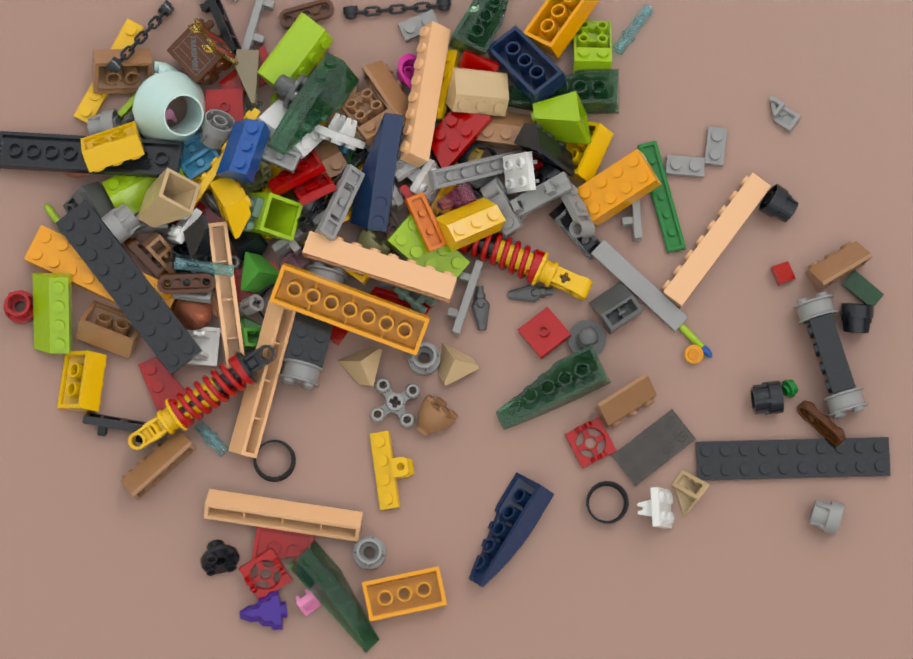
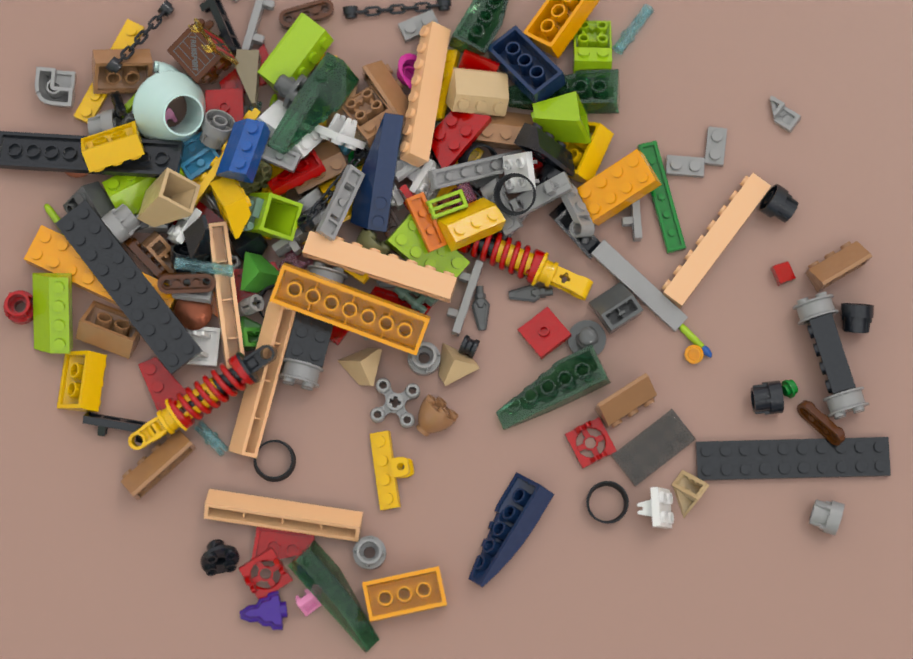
red plate [292,173,337,206] -> none
dark green tile [842,270,884,306] -> none
none -> light grey brick [35,67,76,108]
none -> black axle [110,91,127,117]
none -> lime tile [425,189,469,220]
none -> black wheel [458,335,480,358]
none -> black tyre [493,173,536,216]

